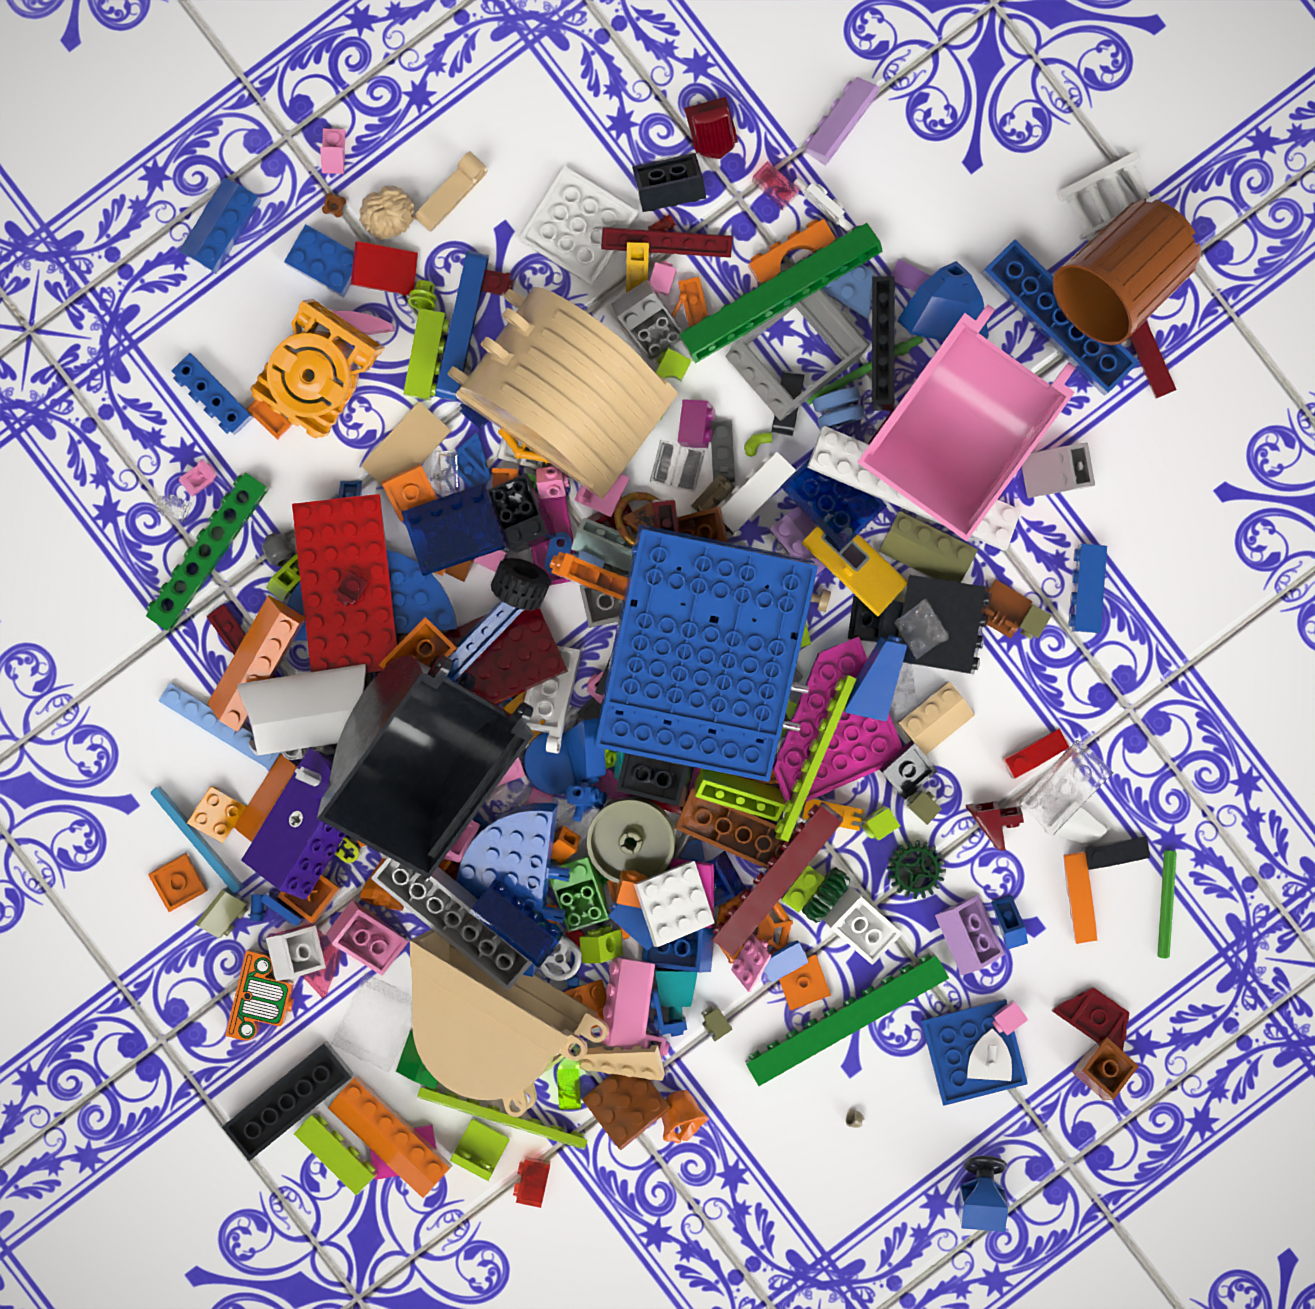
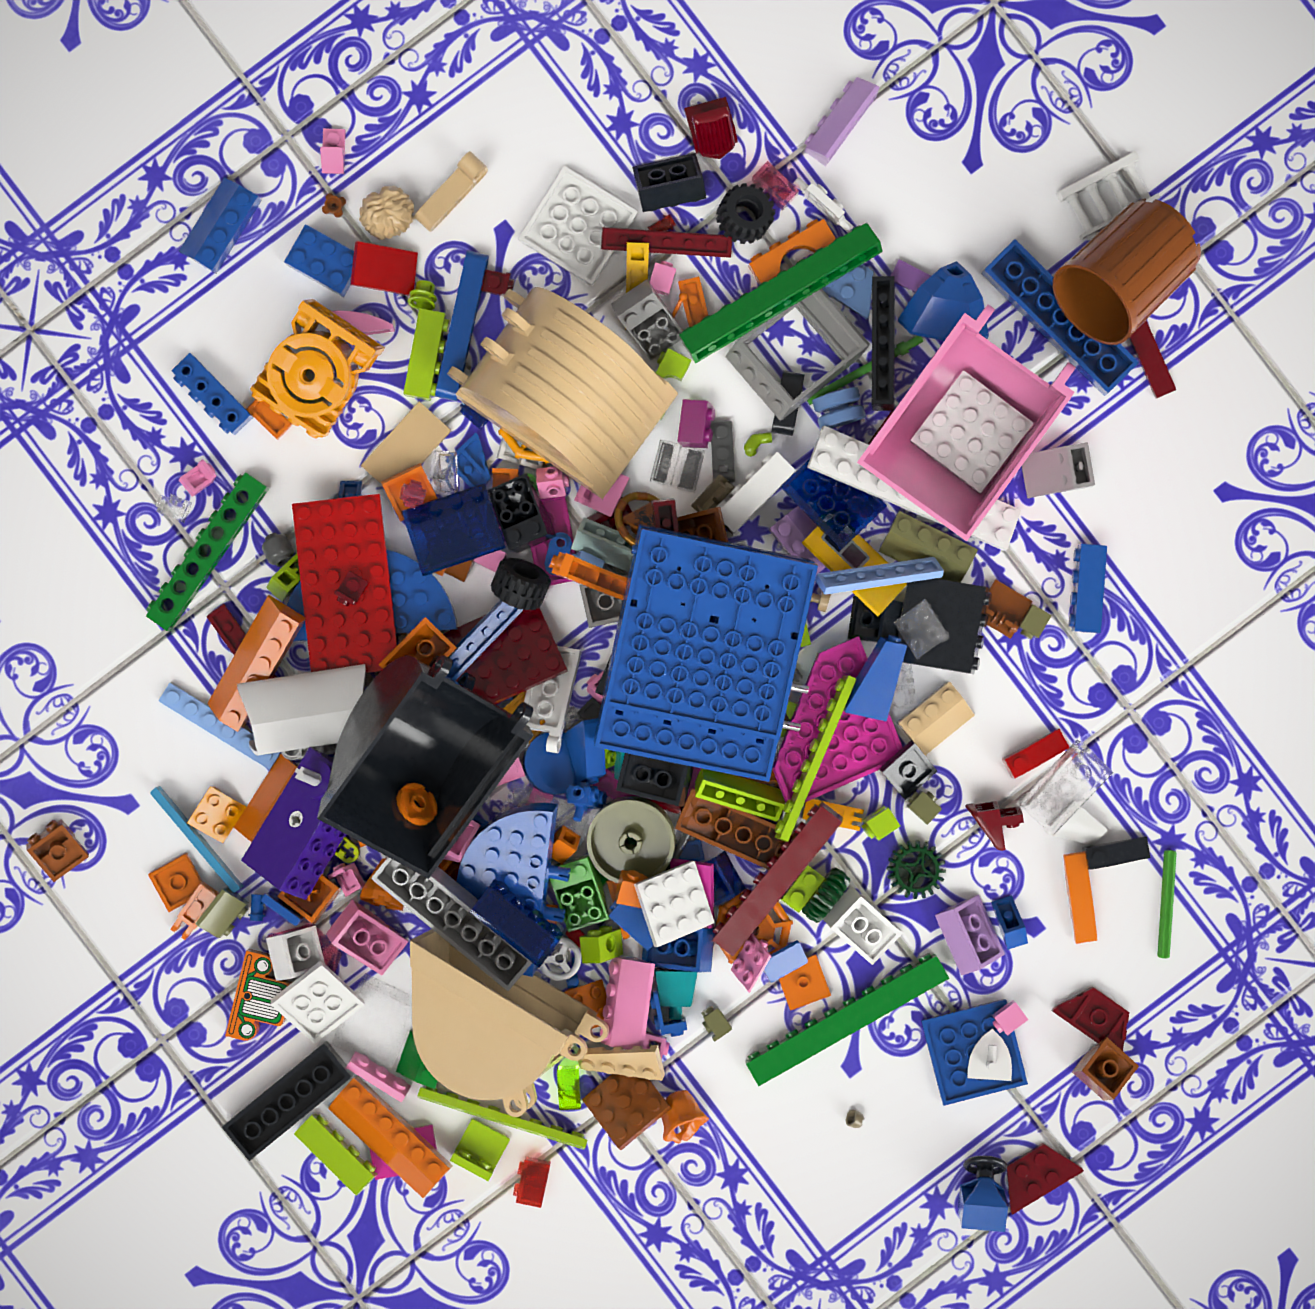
none -> dark orange plate [26,819,89,882]
none -> orange hinge [170,881,219,940]
none -> white plate [271,961,365,1044]
none -> bright pink bracket [328,863,365,897]
none -> bright pink plate [346,1051,411,1103]
none -> orange tile [396,783,437,826]
none -> clear pink gear [399,480,426,509]
none -> black tyre [716,183,775,244]
none -> light blue plate [815,557,944,595]
none -> white plate [910,370,1034,493]
none -> dark red wing [1006,1143,1084,1215]

